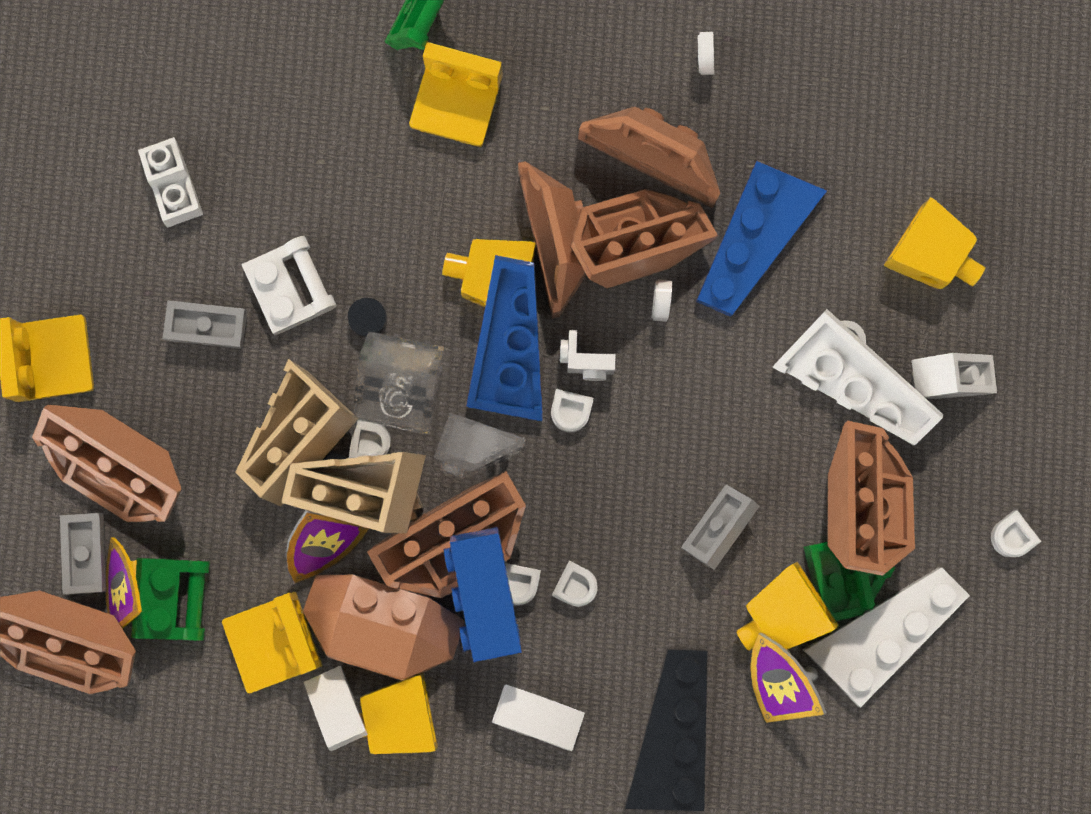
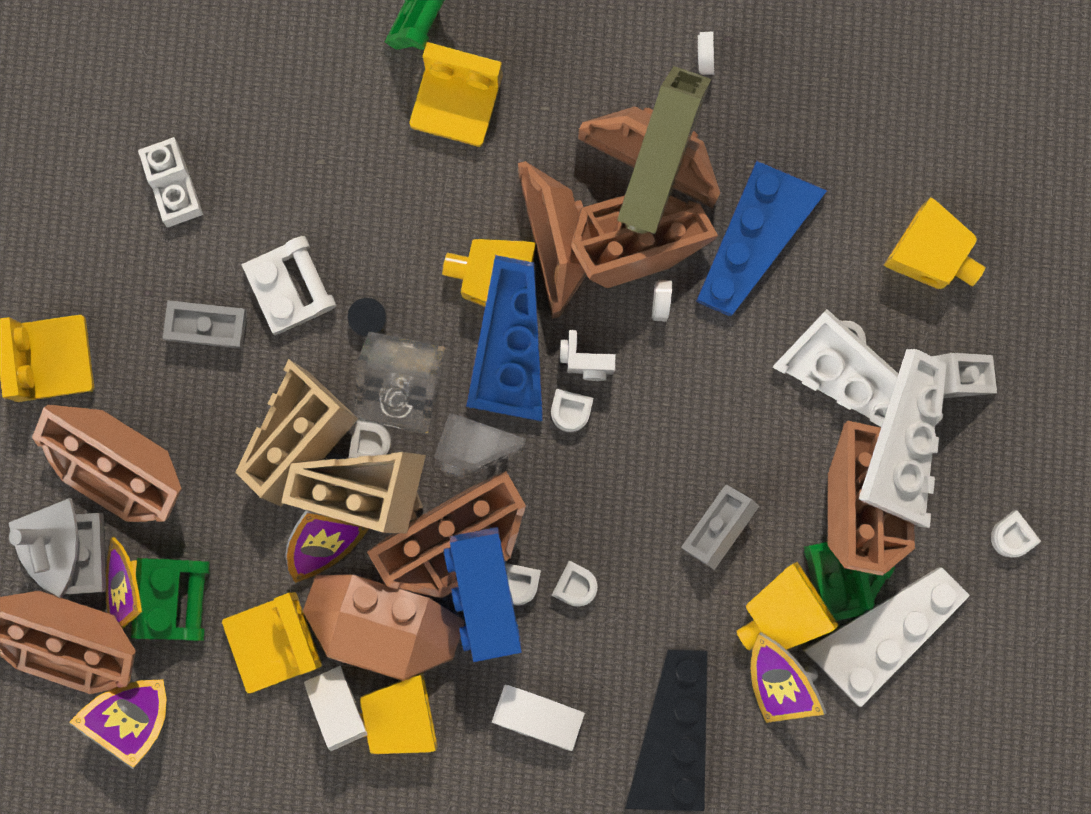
none -> light grey shield [9,498,79,598]
none -> shield [69,679,167,769]
none -> olive slope [617,66,711,234]
none -> white wing [859,349,947,528]

